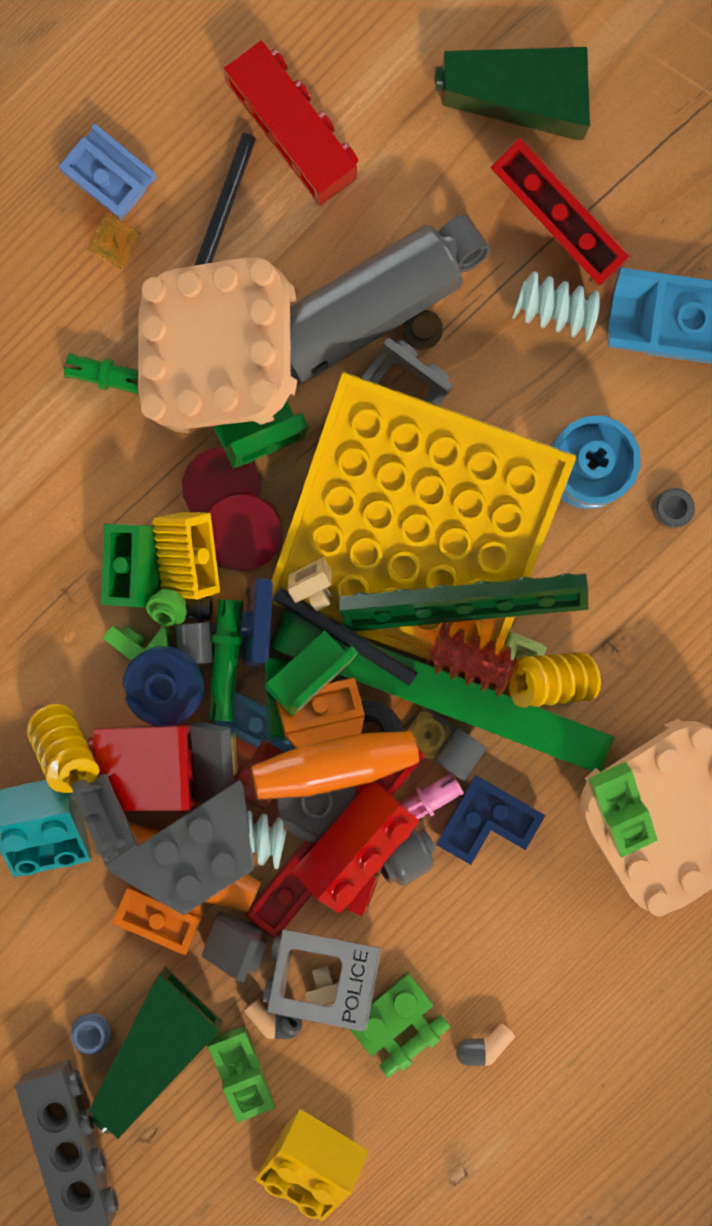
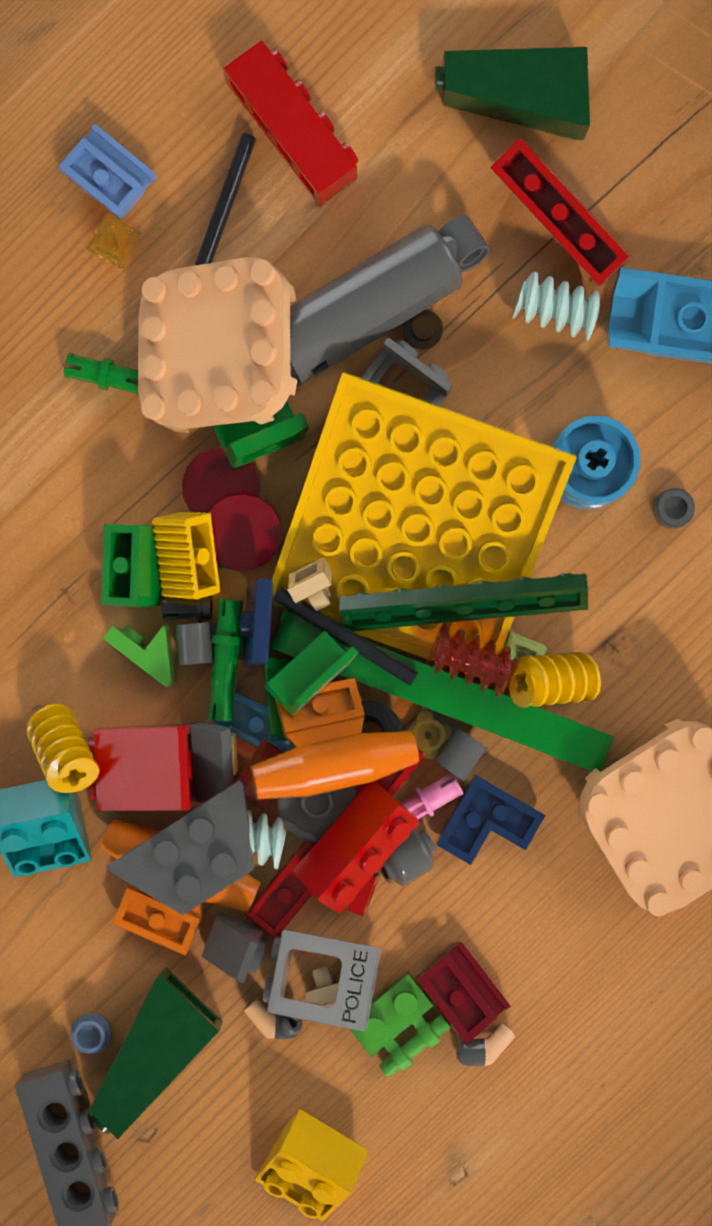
dark grey hinge [70,774,138,867] -> none
dark blue tile [123,646,204,726] -> none
bright green plate [146,589,187,626] -> none
bright green slope [207,1025,275,1123] -> none
bright green slope [588,762,658,858] -> none
none -> dark red plate [414,941,511,1044]

